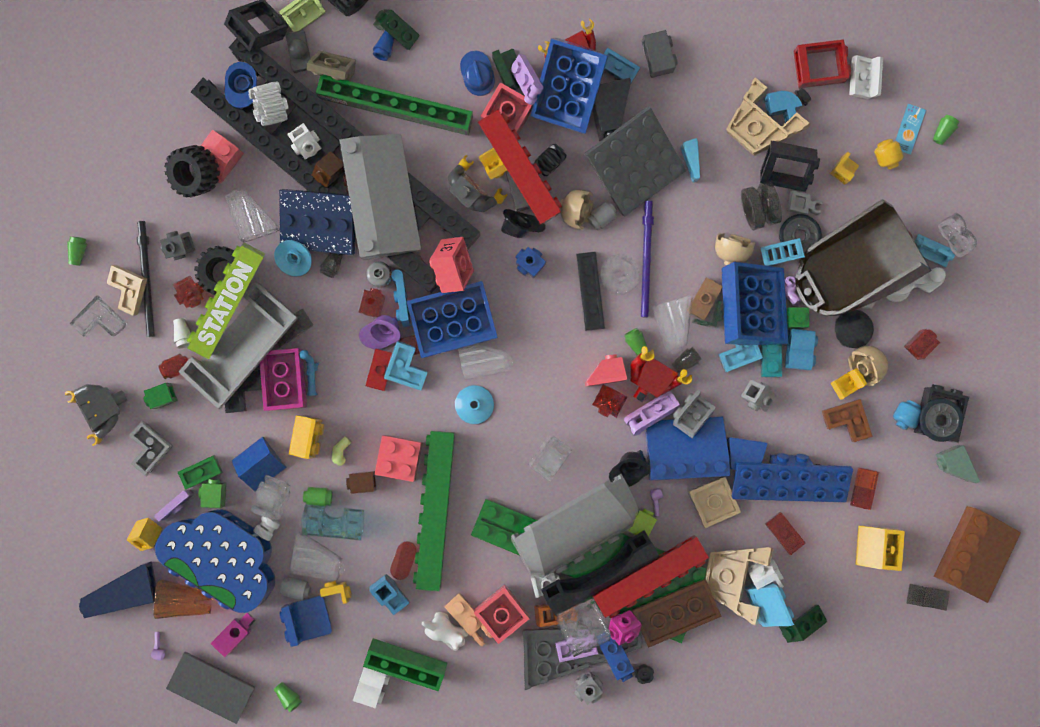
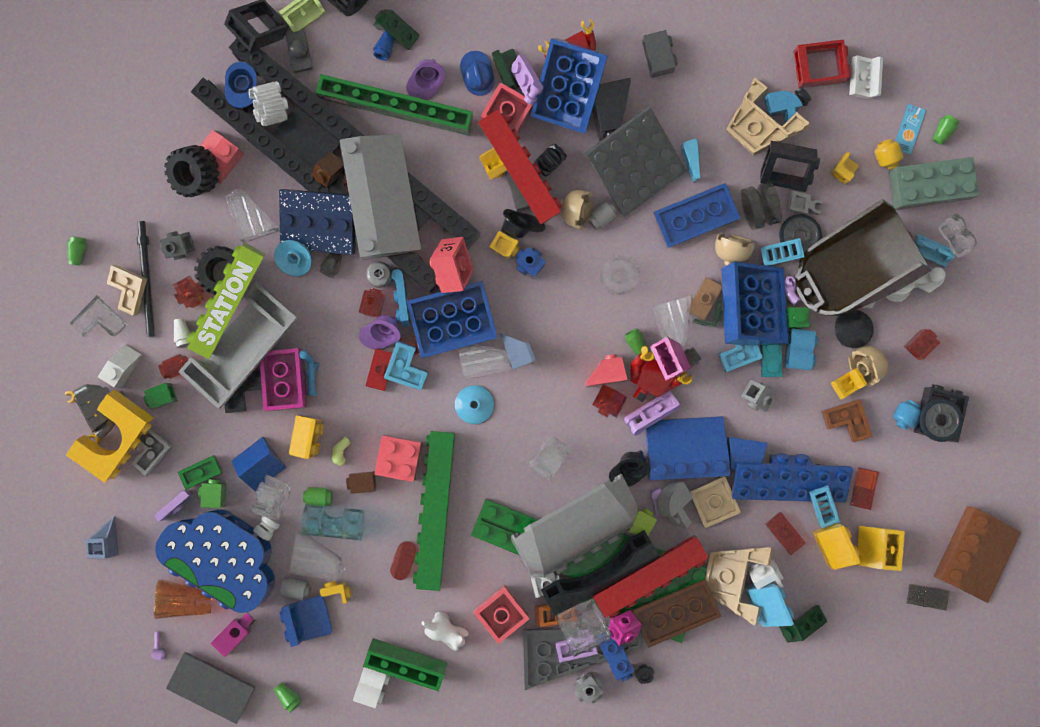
dark blue slope [79,561,160,618] -> none
yellow panel [127,518,162,551] -> none
clear smoke slope [277,309,313,347] -> none
white brick [288,123,321,159] -> none
dark tan plate [307,50,356,80] -> none
dark azure brick [369,574,409,615] -> none
light nougat hinge [444,593,492,647] -> none
dark grey torso [448,155,508,212] -> none
black tile [576,252,605,331] -> none
dark azure plate [604,47,640,83] -> none
dark purple bar [641,201,654,317] -> none
light grey bracket [673,390,716,438] -> none
sand green slope [936,445,980,483] -> none
none -> yellow arch [66,390,154,483]
none -> sand blue slope [86,516,118,559]
none -> white slope [98,345,142,388]
none -> medium lavender piece [406,59,445,100]
none -> yellow bracket [489,231,520,260]
none -> sand blue slope [500,333,536,369]
none -> dark pink torso [650,337,691,381]
none -> blue plate [653,183,740,248]
none -> light grey brick [657,481,693,528]
none -> medium azure slope [809,485,841,528]
none -> yellow slope [812,523,861,570]
none -> sand green brick [889,157,979,210]

